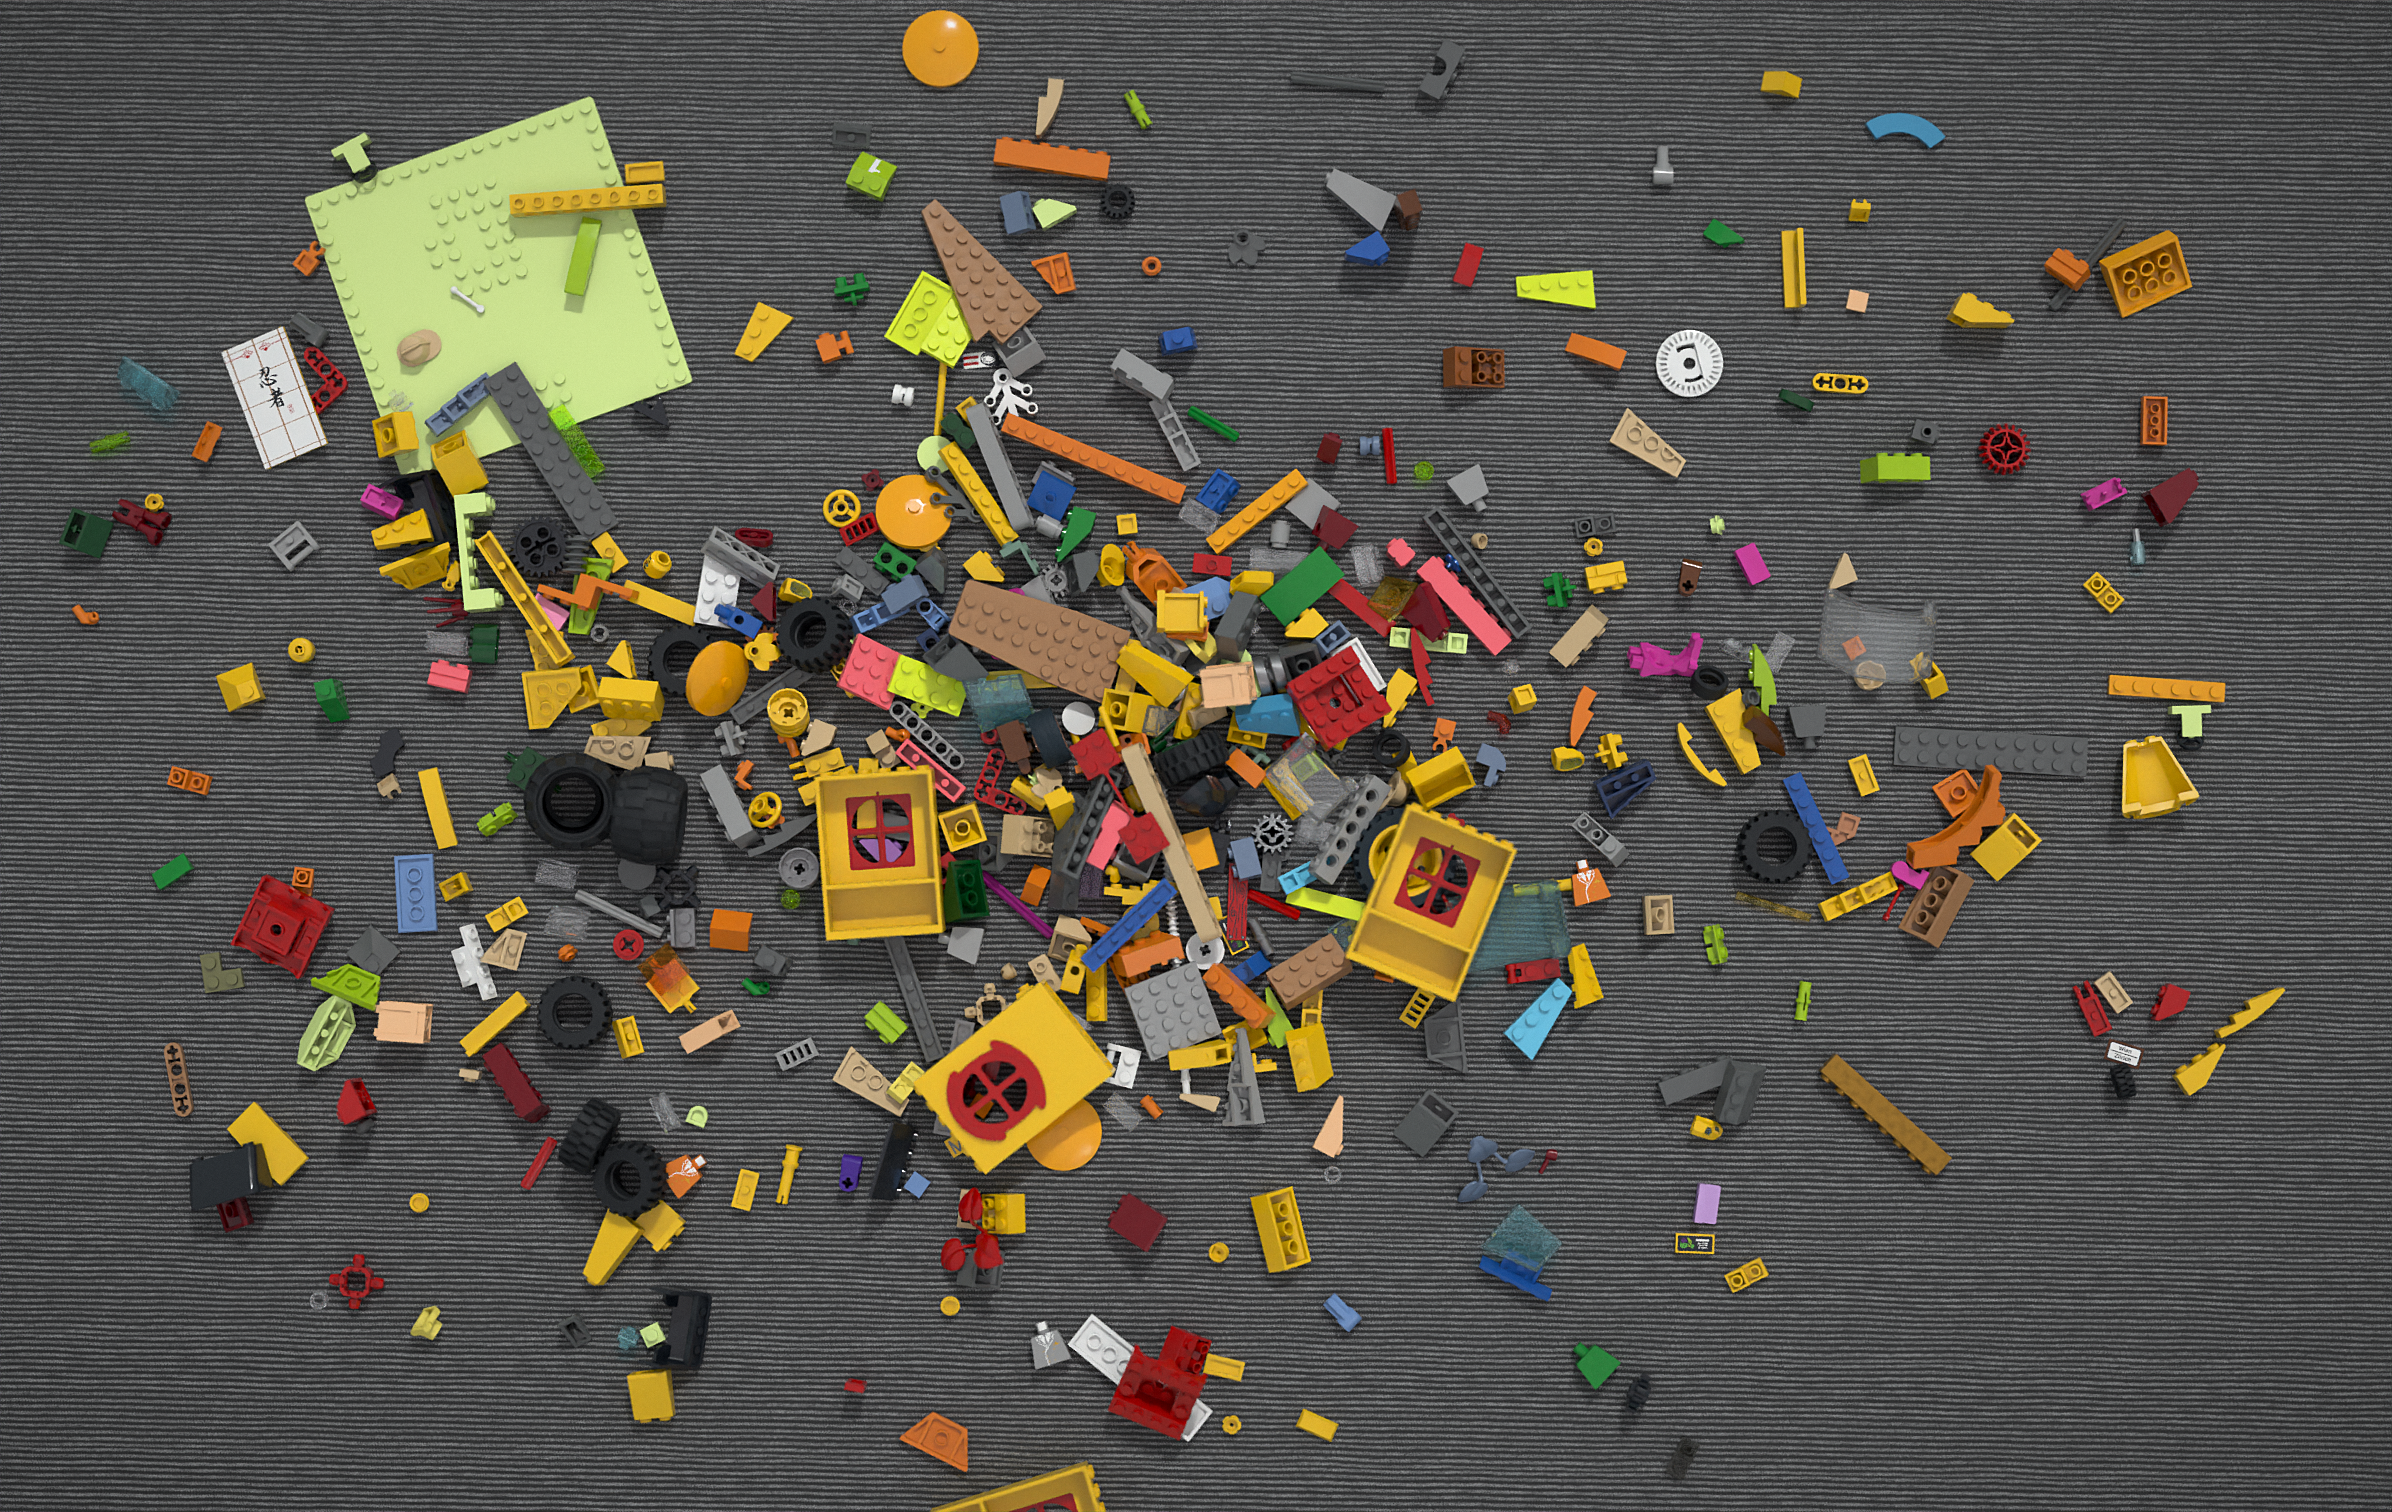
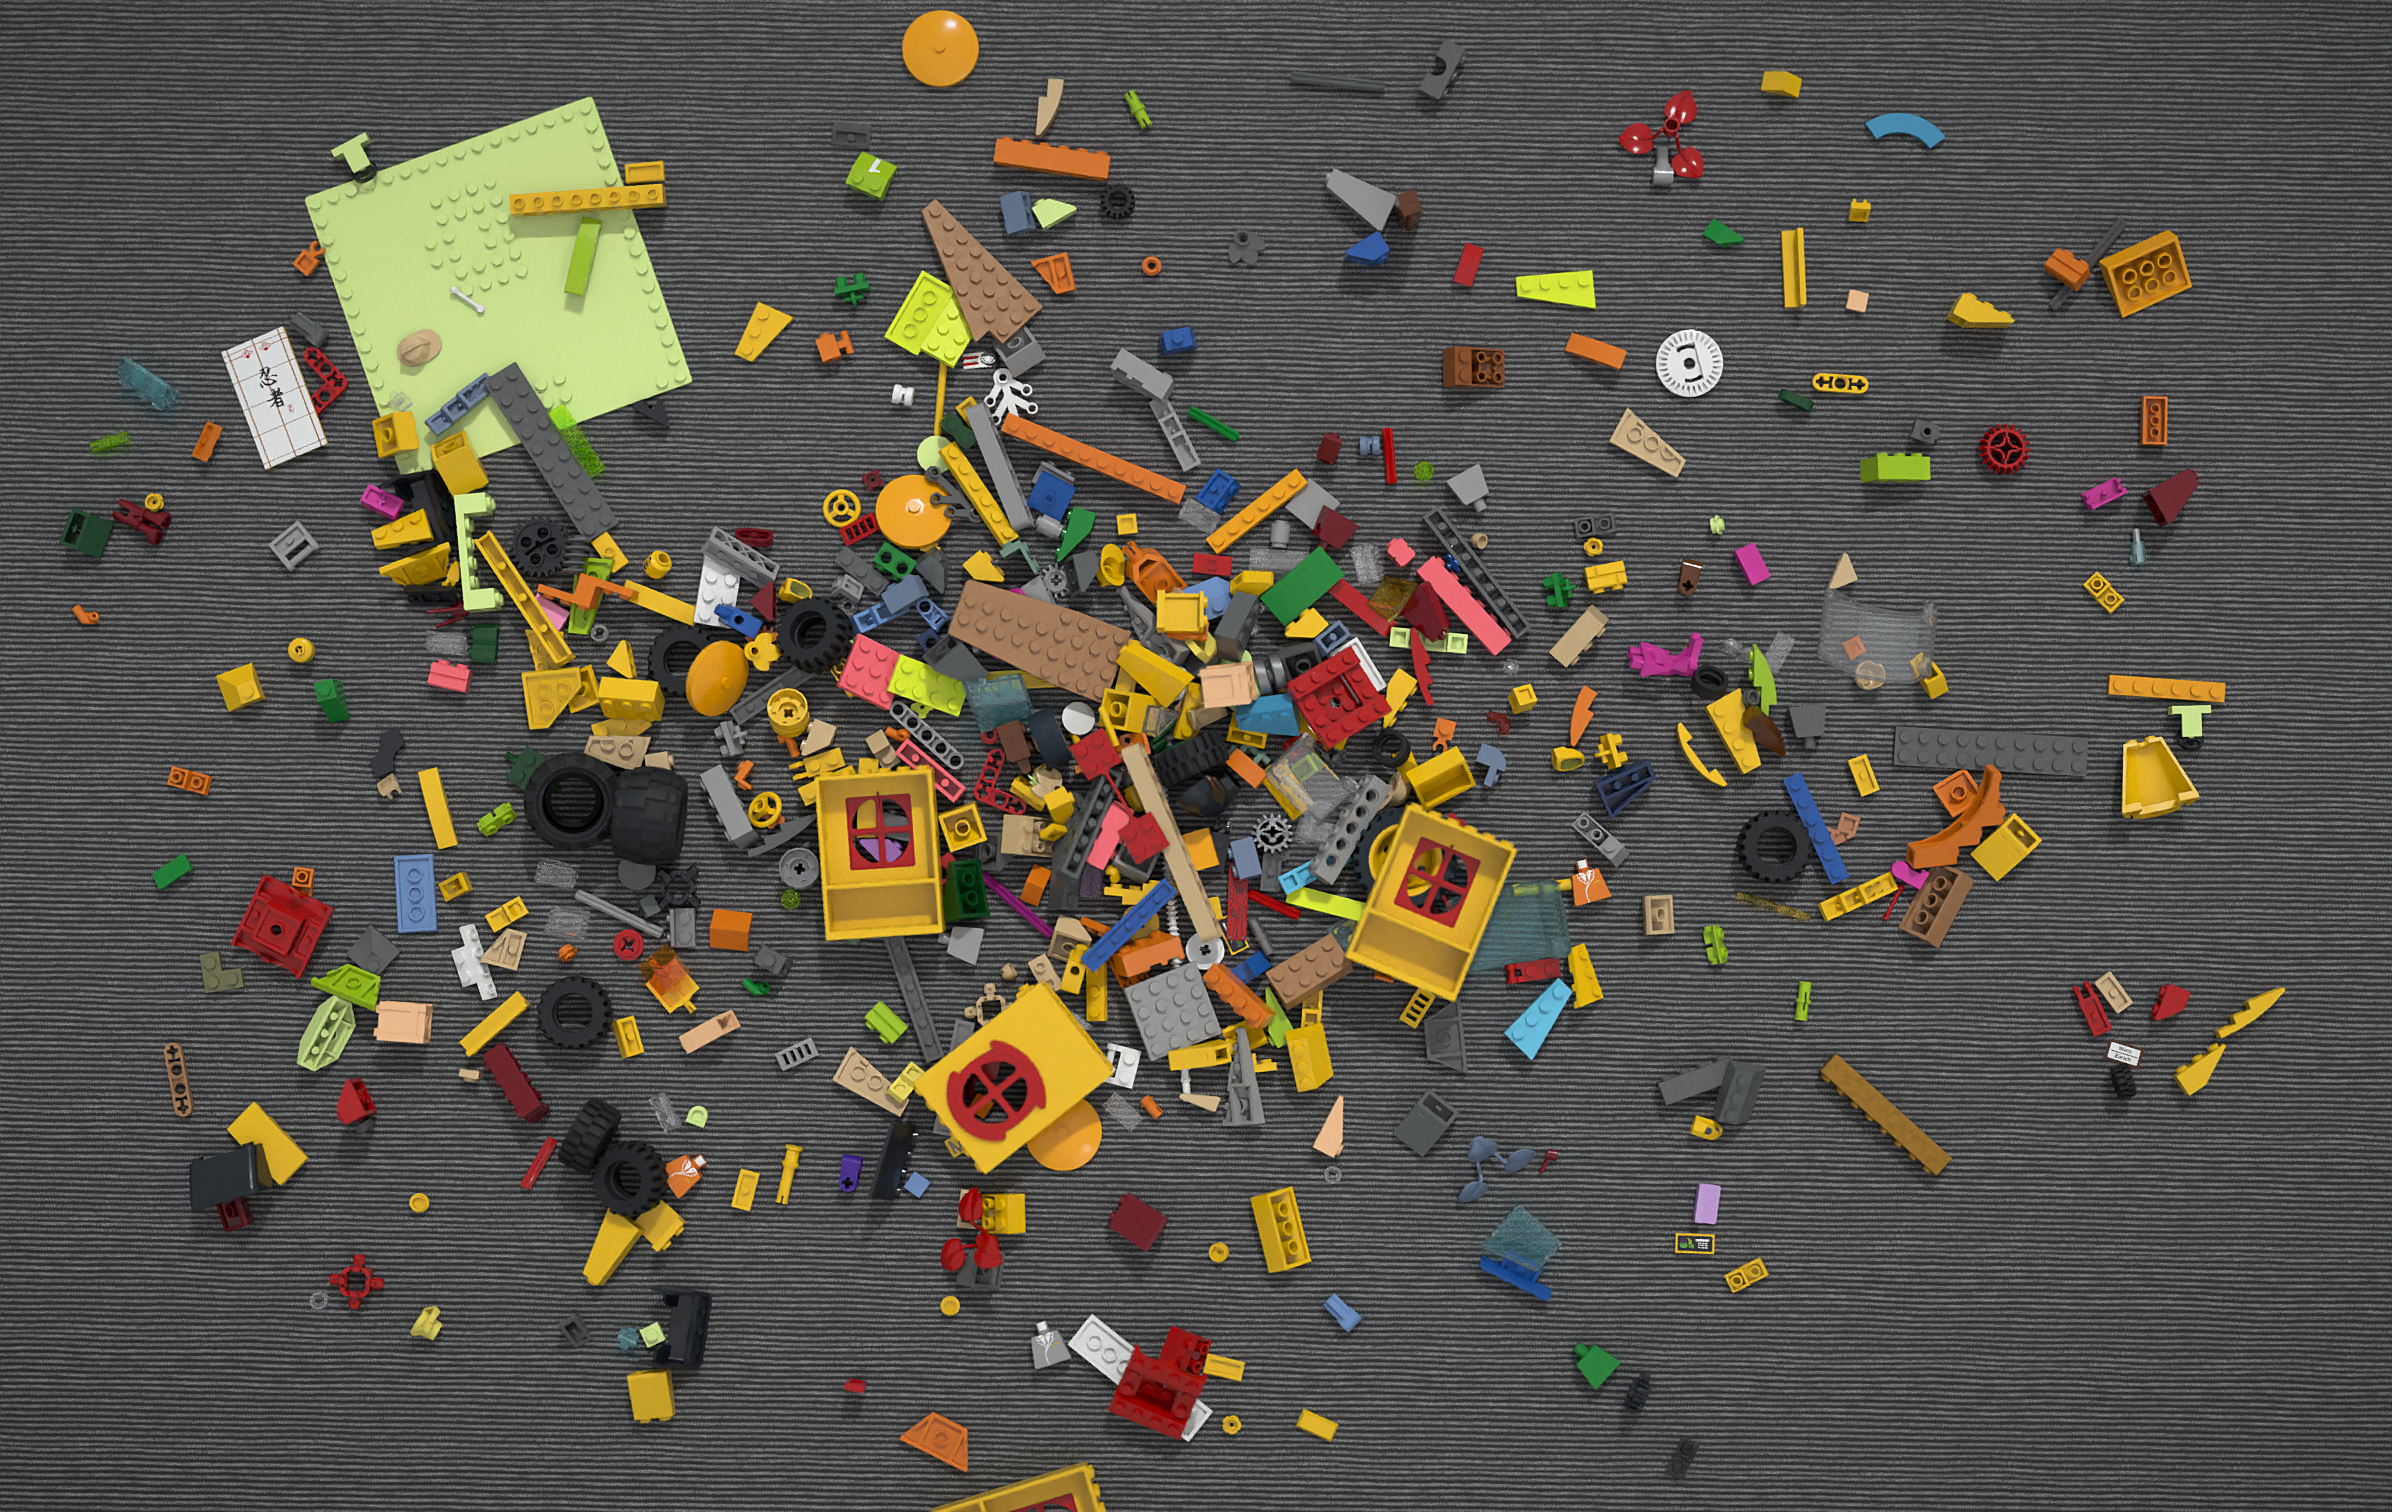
none -> black hinge [404,584,459,605]
none -> yellow tile [1040,823,1067,842]
none -> red plant [1618,90,1704,178]

